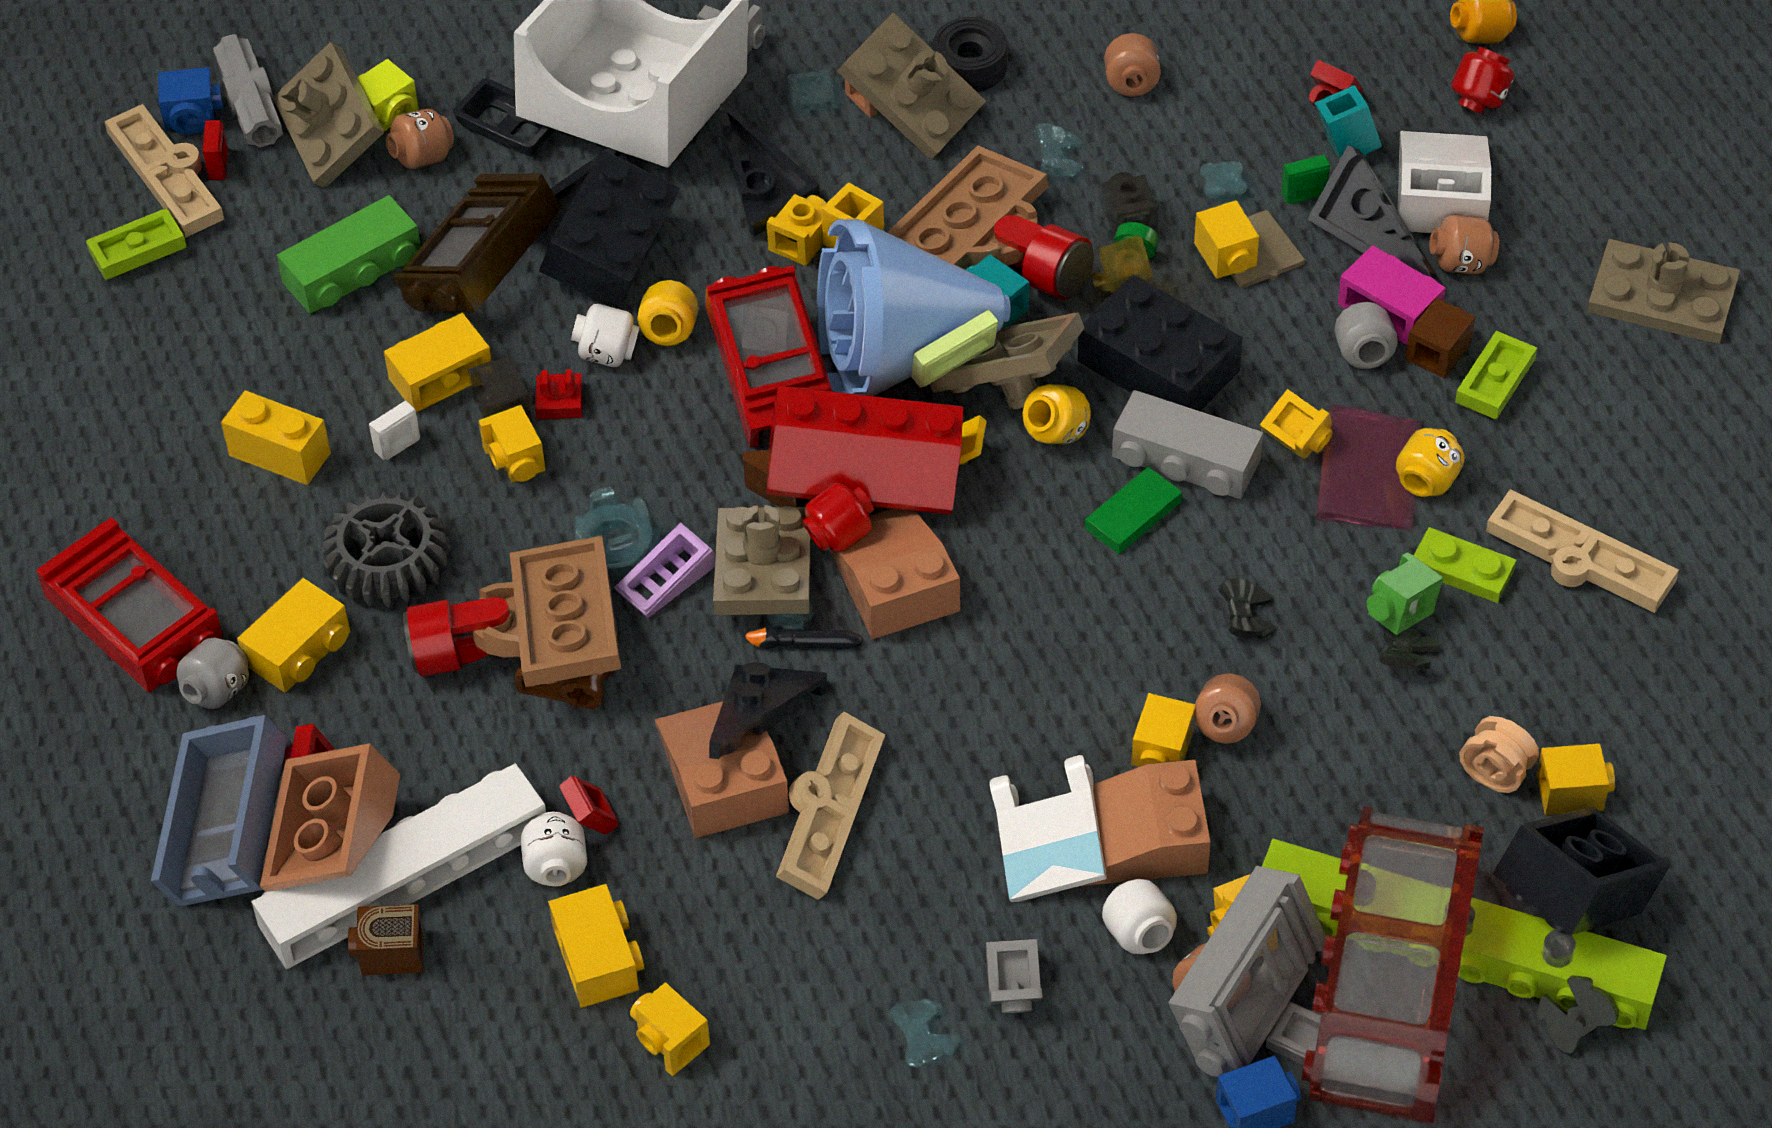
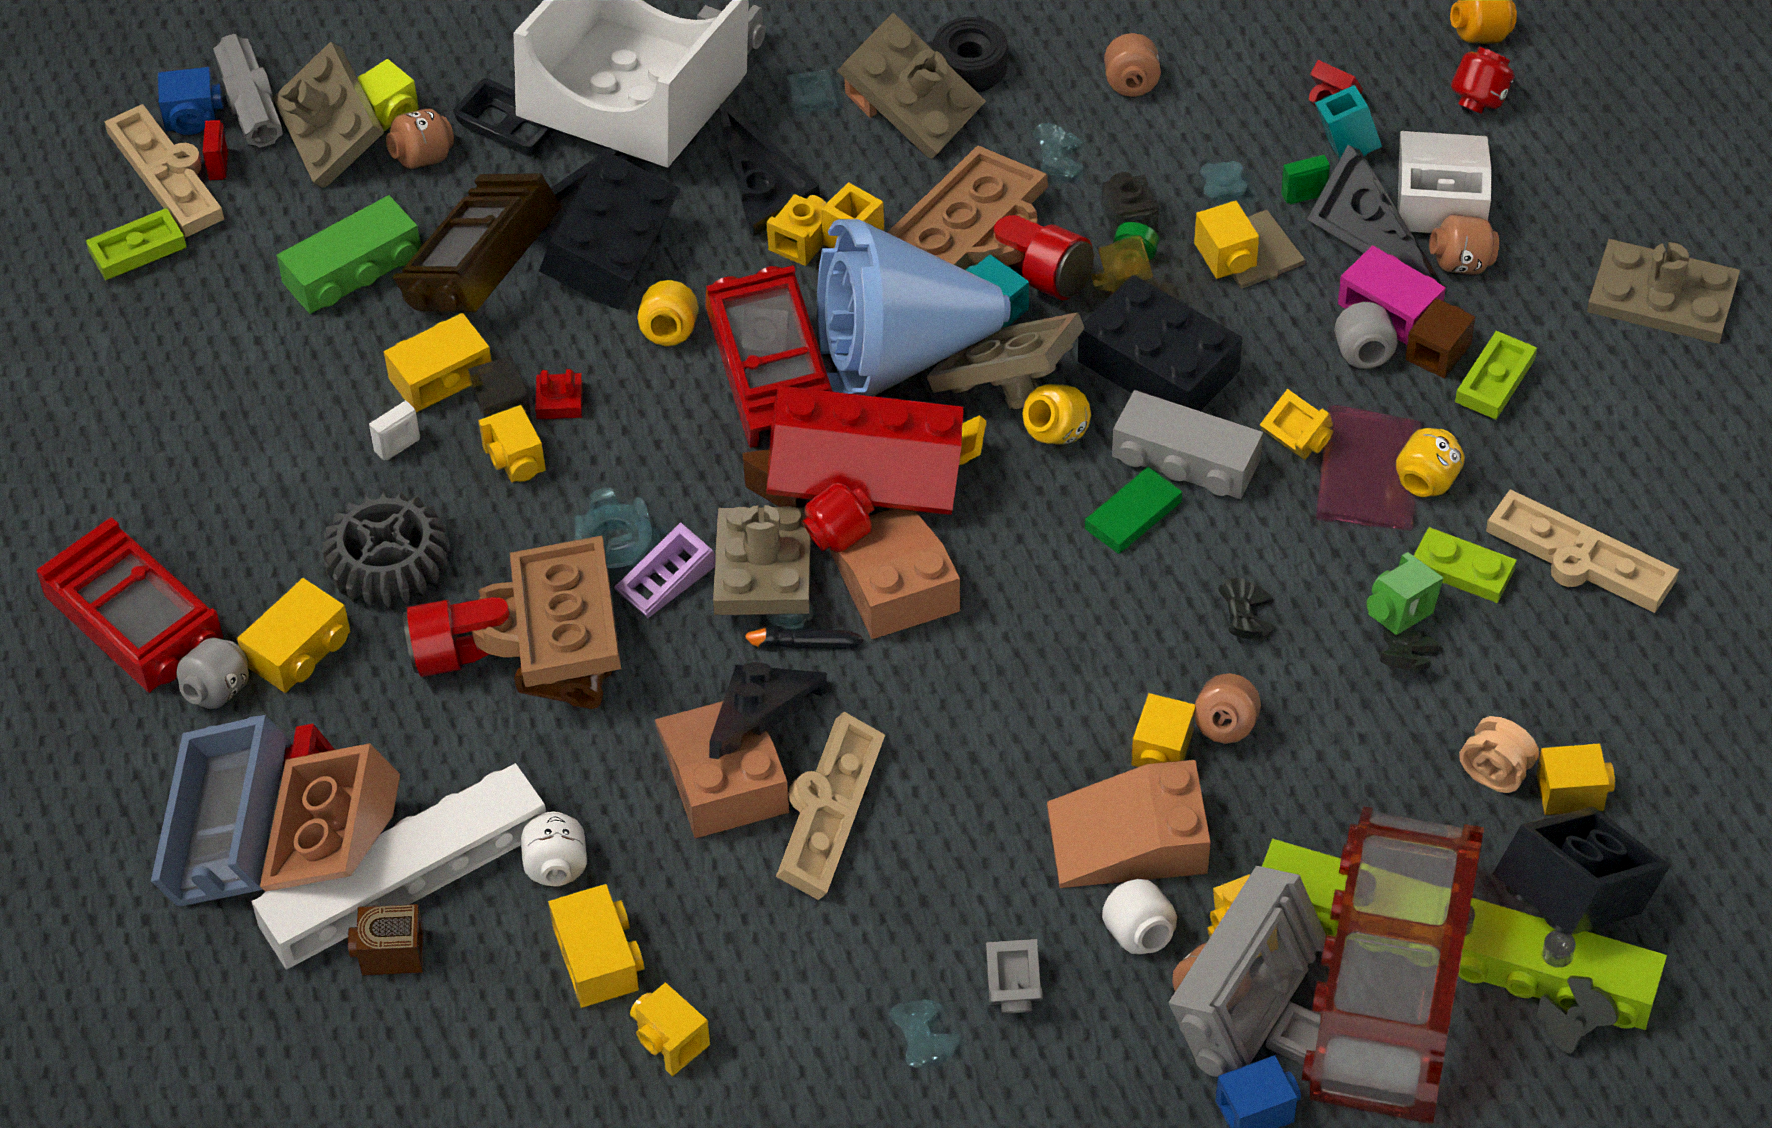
yellow brick [221,390,331,485] -> none
red tile [559,776,619,835] -> none
white head [571,304,640,367] -> none
yellowish green tile [911,310,998,388] -> none
white flag [990,755,1107,902] -> none

